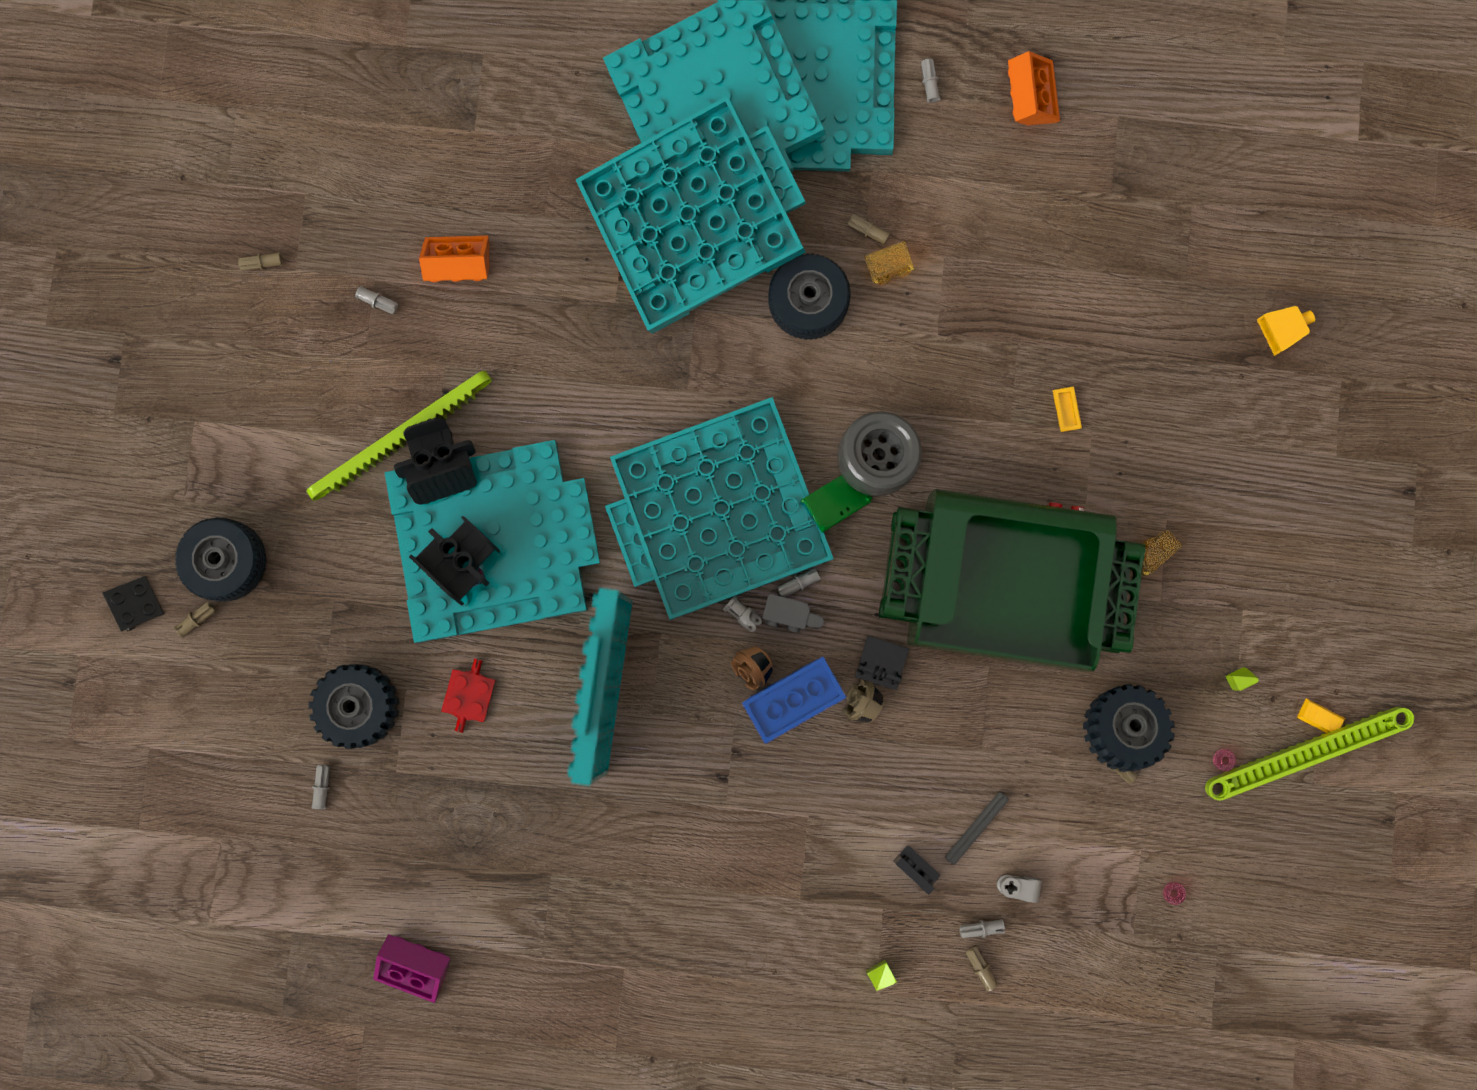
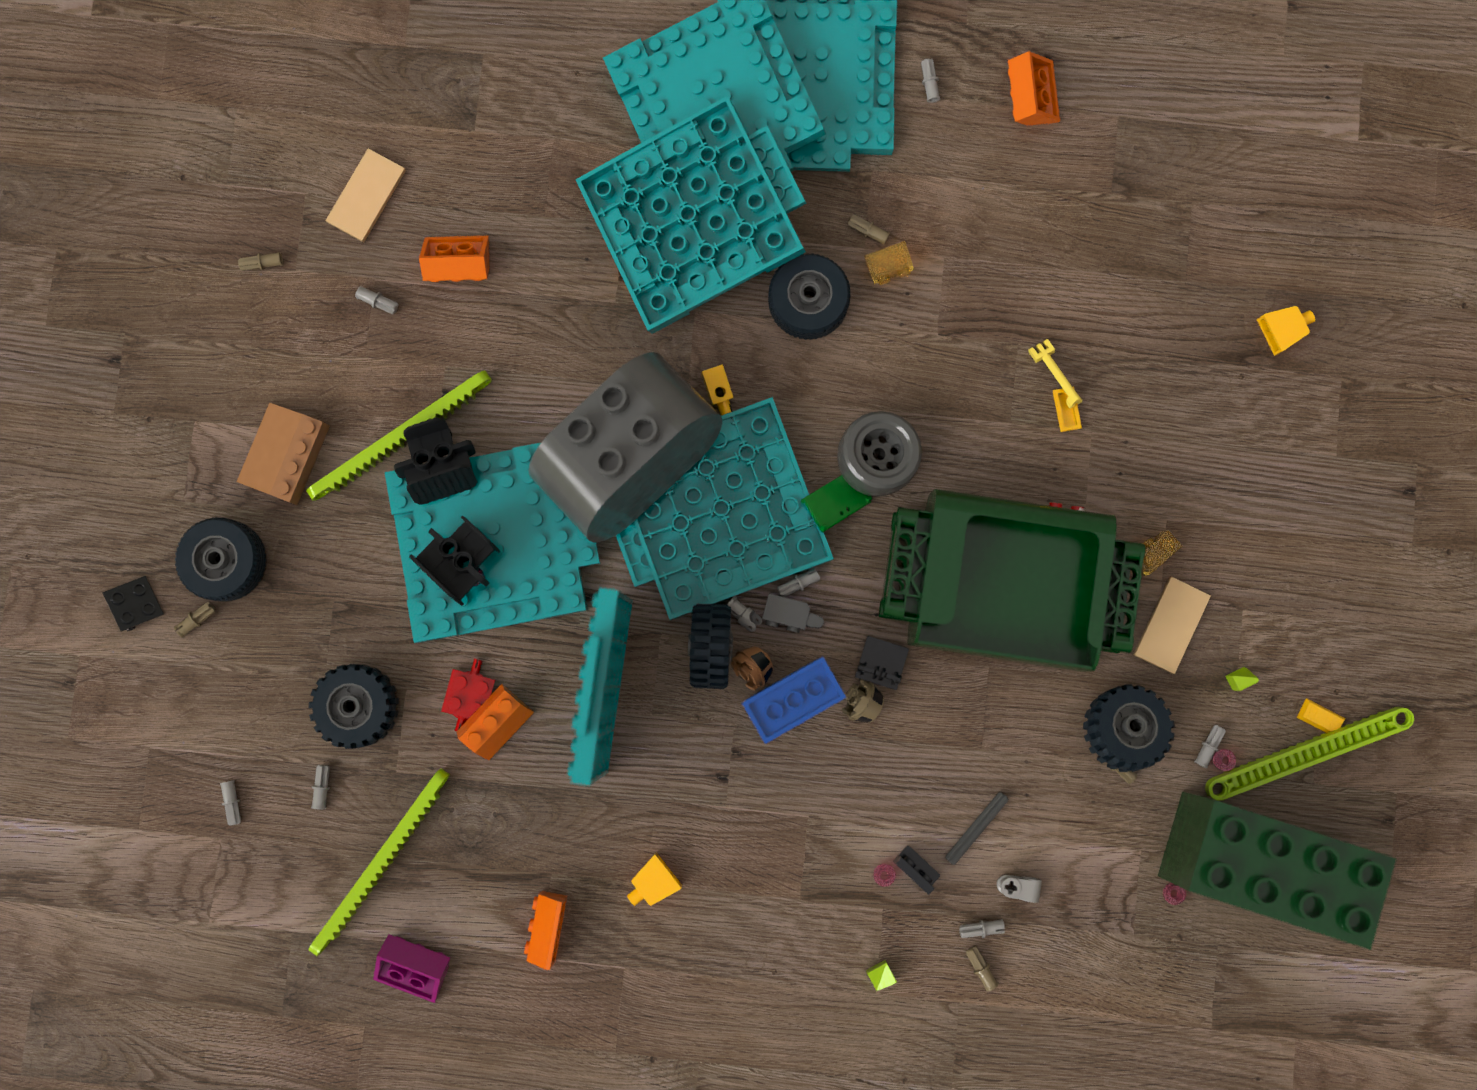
none -> light grey axle [220,780,241,826]
none -> medium nougat slope [237,403,330,505]
none -> lime gear [308,768,450,957]
none -> tan tile [325,148,406,243]
none -> orange slope [456,684,534,760]
none -> orange slope [524,891,567,970]
none -> dark grey brick [528,352,722,543]
none -> yellow torso [627,852,682,906]
none -> black wheel [688,603,733,689]
none -> yellow torso [701,364,733,416]
none -> clear pink plate [873,864,896,887]
none -> light yellow hinge [1028,339,1082,409]
none -> tan tile [1133,577,1211,674]
none -> dark green brick [1158,792,1396,950]
none -> light grey axle [1194,725,1226,769]

